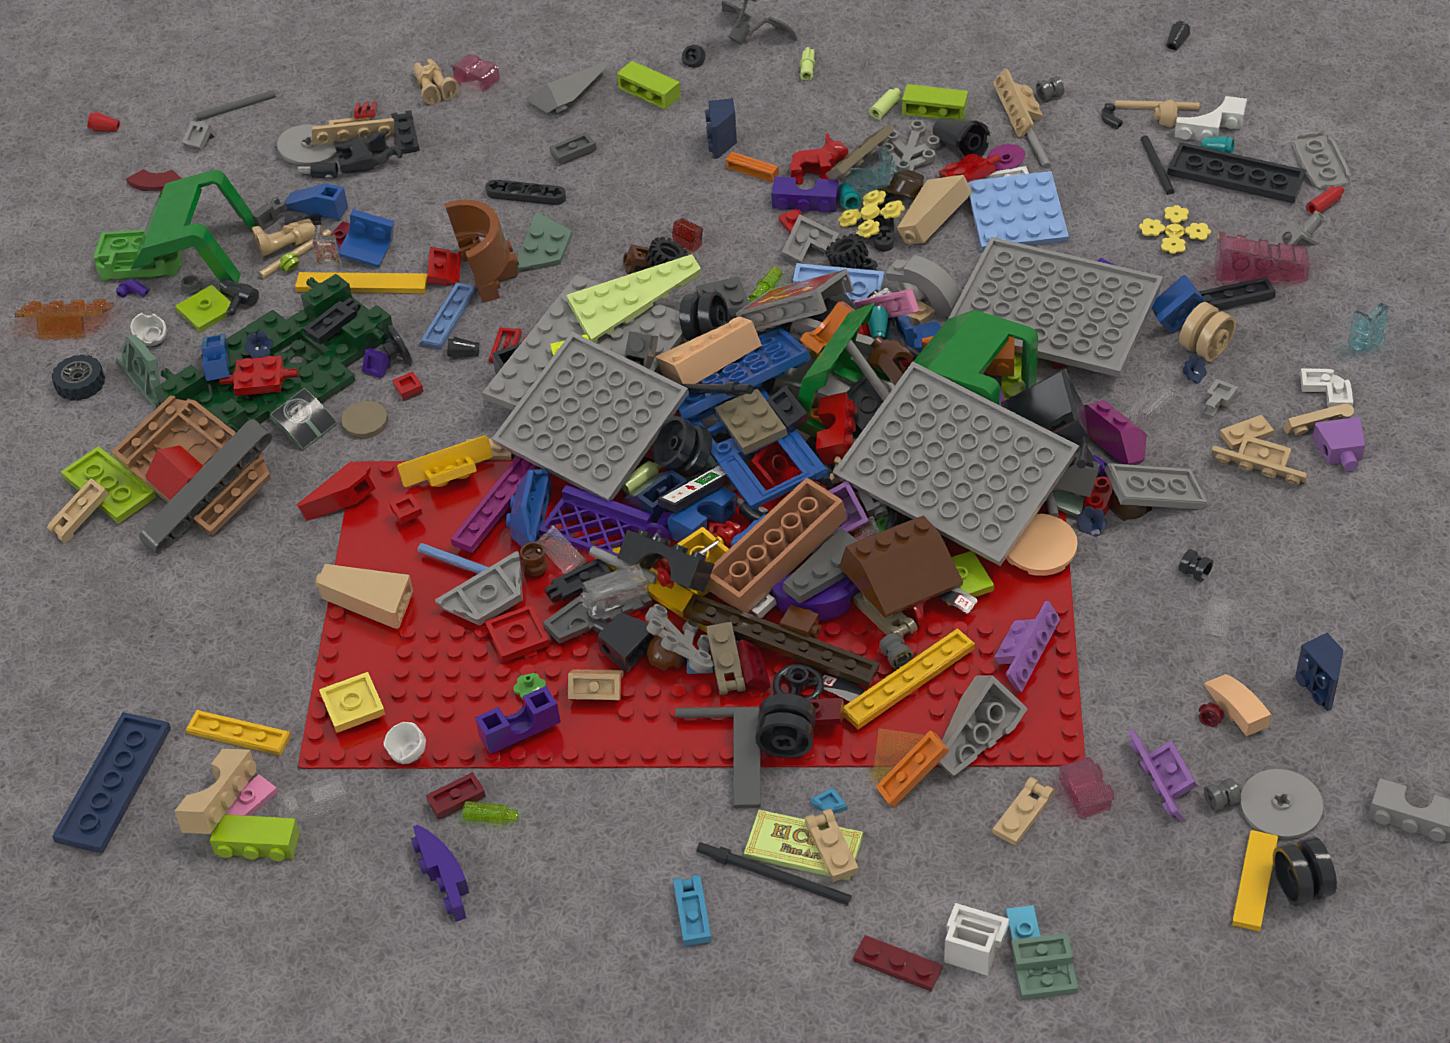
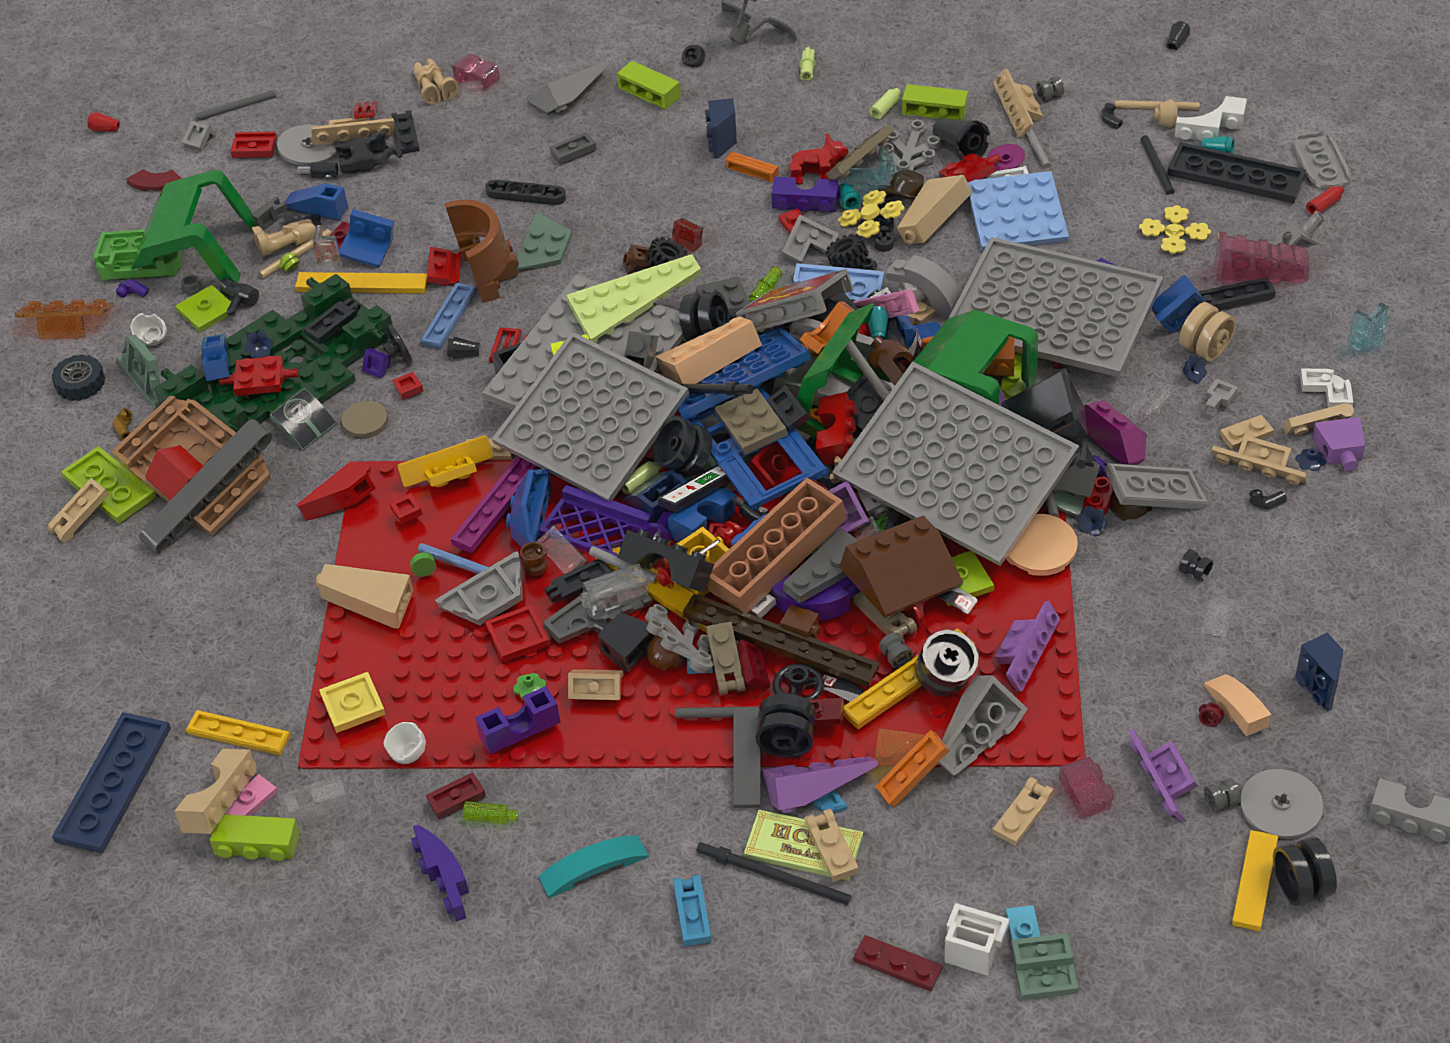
none -> pearl gold arm [113,408,132,440]
none -> red plate [230,131,277,158]
none -> bright green tile [410,552,436,577]
none -> teal slope [538,835,649,898]
none -> medium lavender wedge [761,756,878,813]
none -> sticker [909,328,922,362]
none -> black wheel [915,630,978,697]
none -> black arm [1249,489,1287,509]
none -> dark blue plant [1296,448,1327,471]

